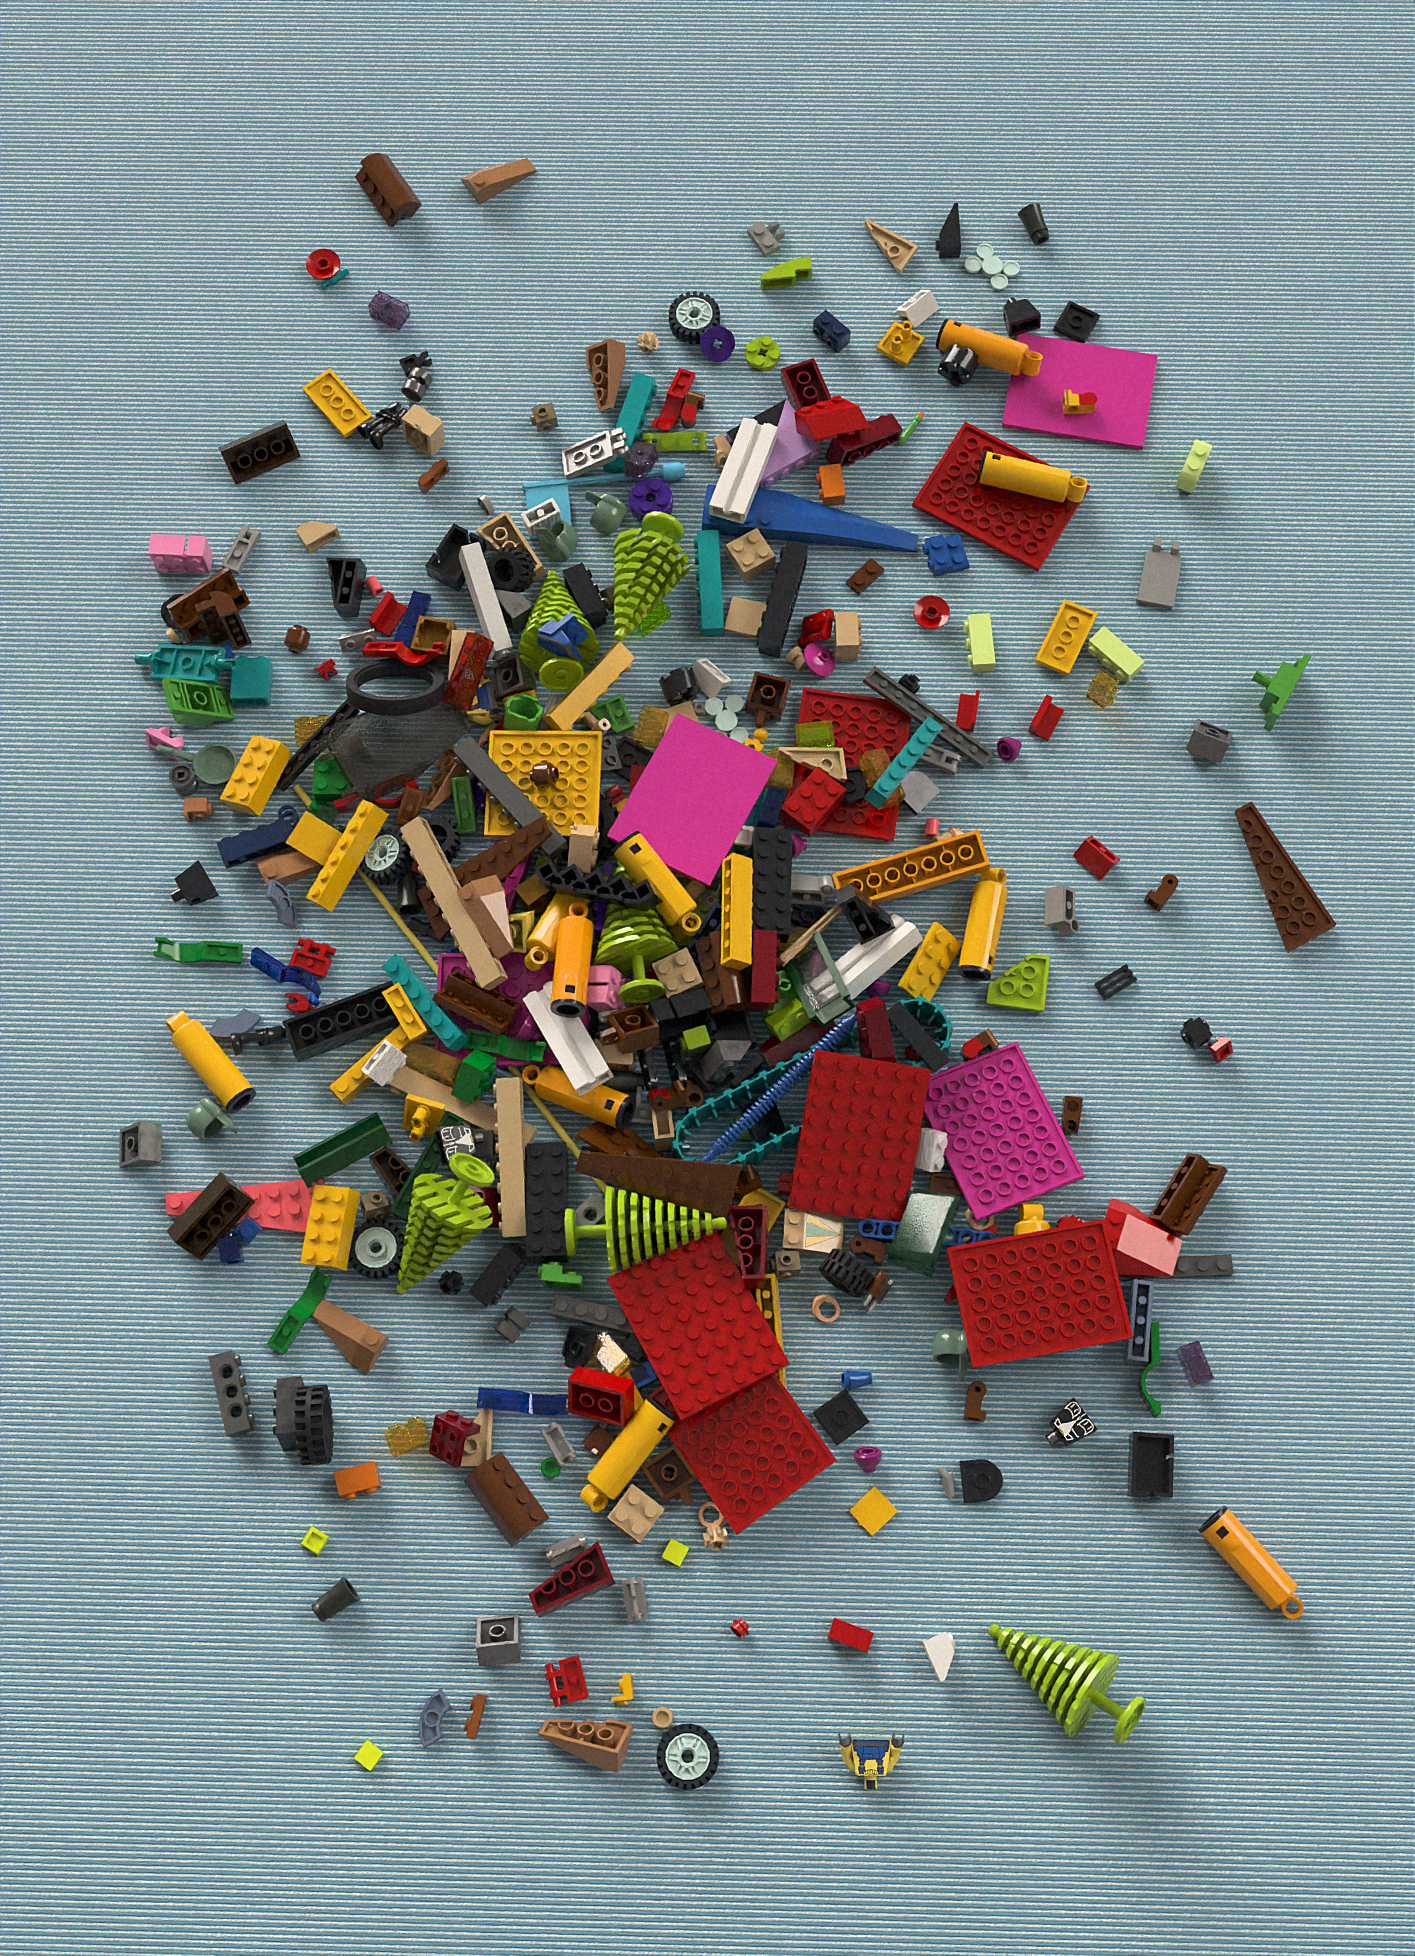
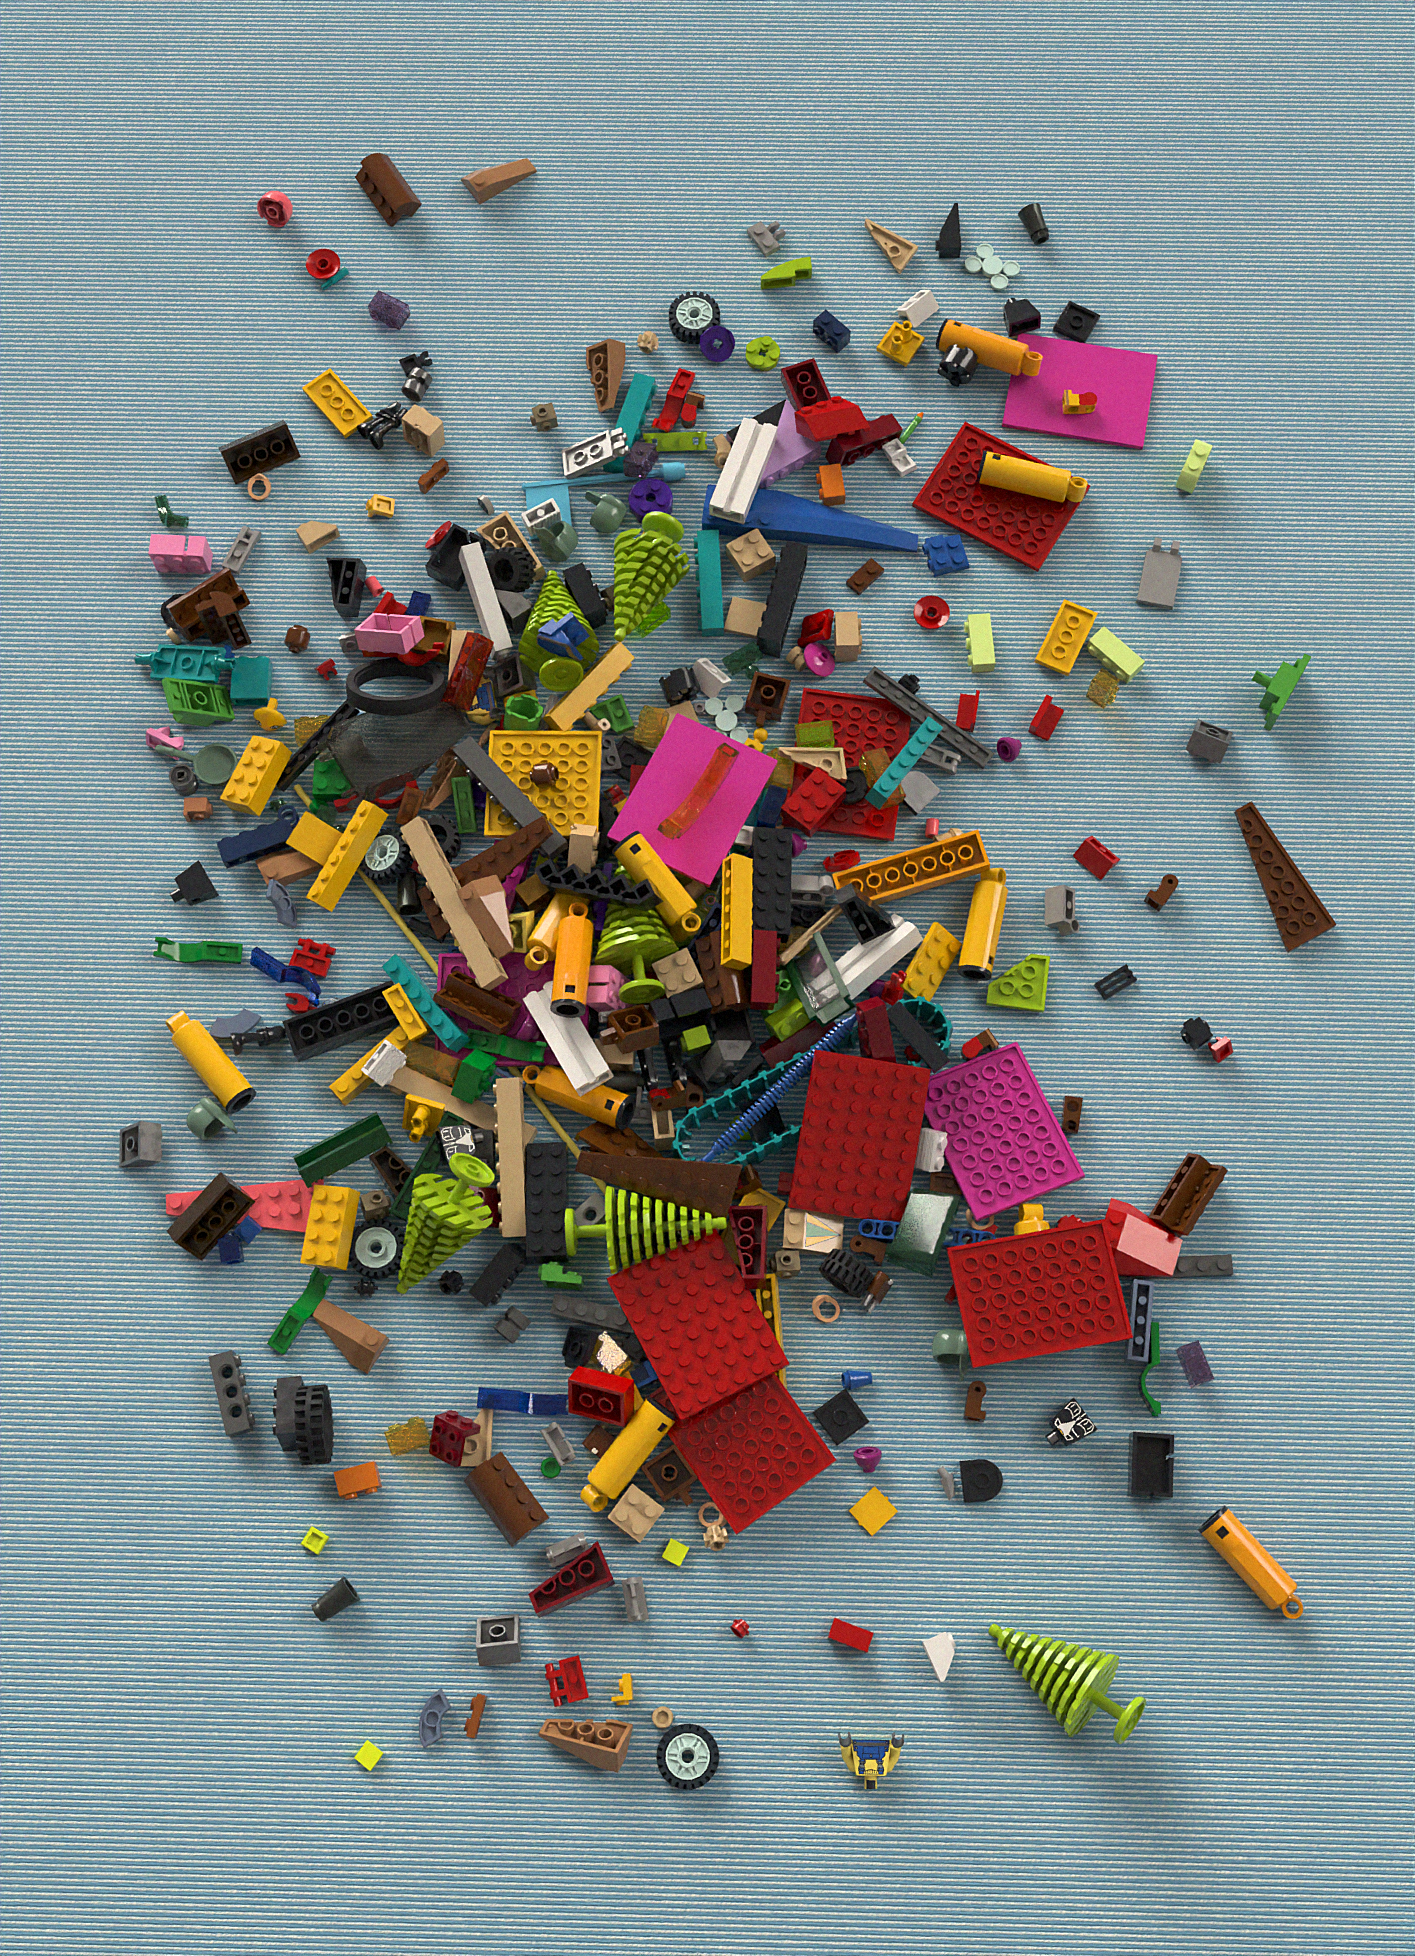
none -> clear green arm [154,494,189,528]
none -> light nougat piece [247,473,271,501]
none -> yellow piece [253,697,287,731]
none -> coral cylinder [257,191,293,227]
none -> clear green plate [269,798,287,813]
none -> bright pink piece [354,613,424,655]
none -> black wheel [354,1278,378,1298]
none -> yellow bracket [366,494,395,518]
none -> red dish [425,521,452,549]
none -> clear orange arch [657,743,740,840]
none -> clear green plate [722,641,763,680]
none -> red tile [823,849,861,872]
none -> red plate [881,970,907,1006]
none -> white slope [882,438,917,477]

